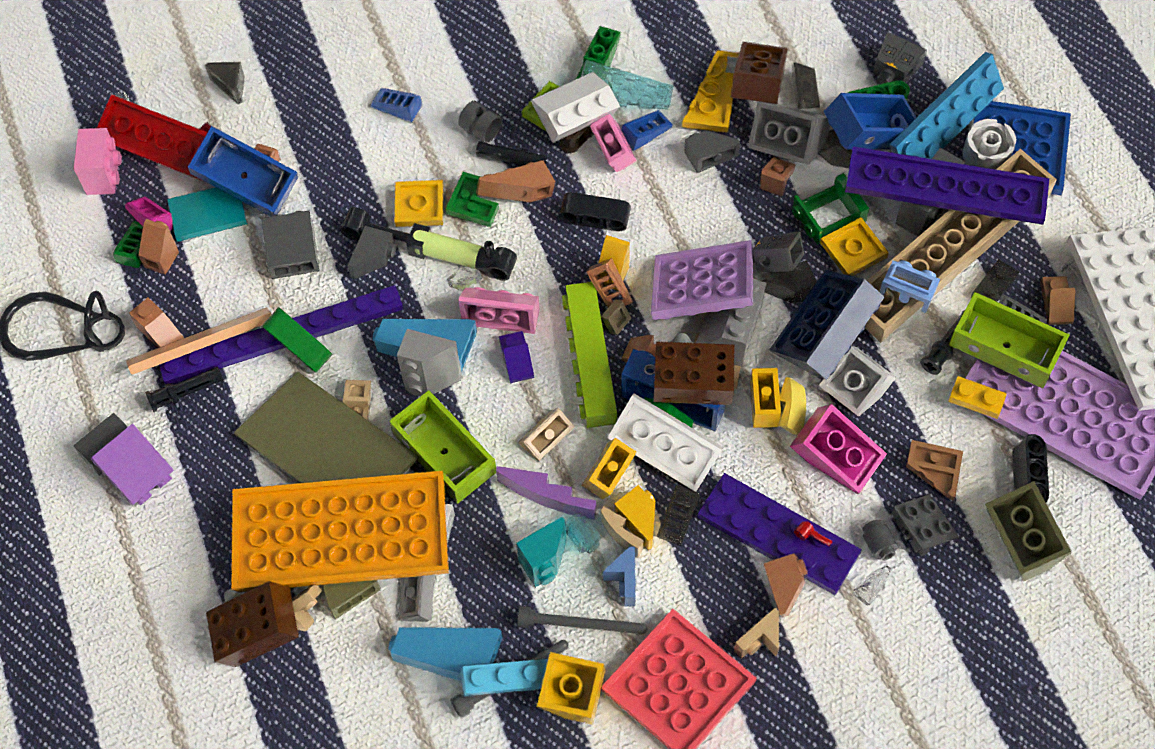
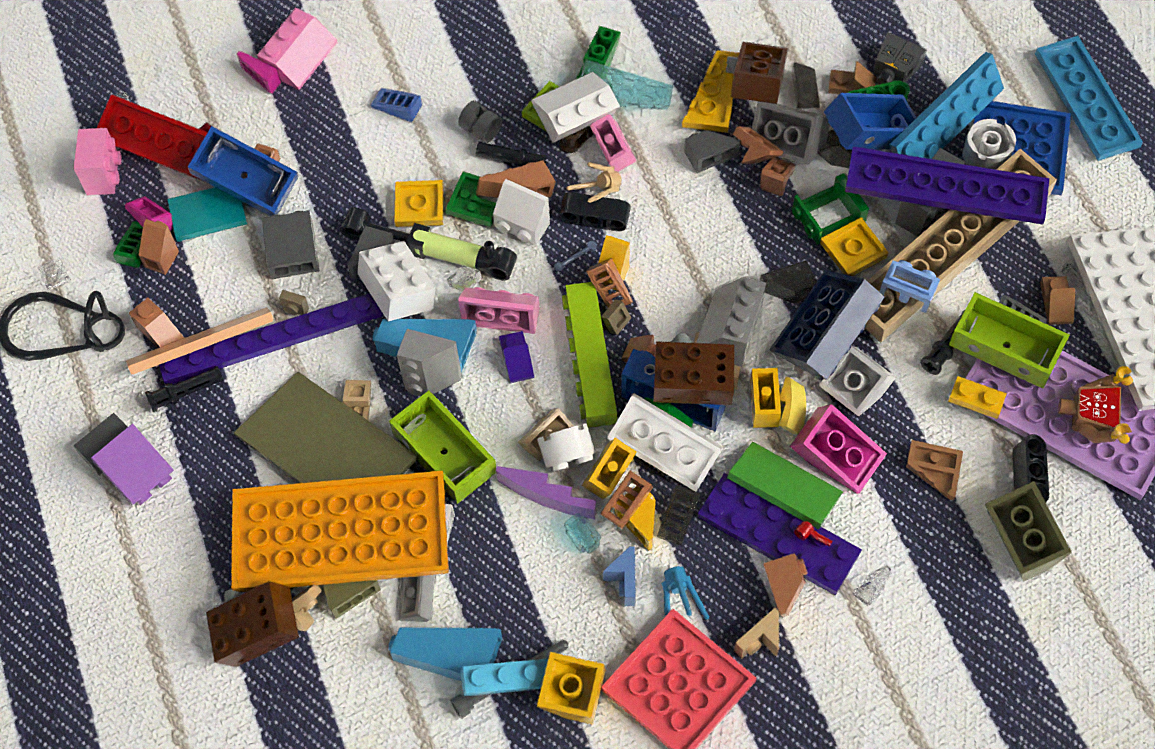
clear smoke slope [205,62,245,105] -> none
green beam [261,307,333,373] -> none
teal slope [516,516,567,587] -> none
dark grey piece [517,606,647,634] -> none
tan slope [601,506,643,558] -> none
blue slope [621,110,673,151] -> none
lavender plate [651,240,753,320] -> none
dark grey torso [753,231,805,273] -> none
dark grey brick [862,519,898,561] -> none
dark grey hinge [892,494,959,556] -> none
clear smoke plate [971,259,1019,302] -> none
none -> clear plate [37,257,71,290]
none -> dark pink slope [237,51,281,94]
none -> bright pink slope [257,8,337,90]
none -> dark tan plate [279,290,309,315]
none -> white brick [358,241,436,321]
none -> white slope [493,179,550,245]
none -> white brick [537,424,596,473]
none -> sand blue hinge [554,241,597,272]
none -> tan plant [567,162,622,203]
none -> nougat slope [600,470,653,529]
none -> dark azure plant [661,566,709,620]
none -> bright green tile [727,441,843,530]
none -> nougat slope [733,126,784,164]
none -> medium nougat slope [828,62,876,95]
none -> dark azure plate [1035,36,1143,161]
none -> torso [1058,366,1133,444]

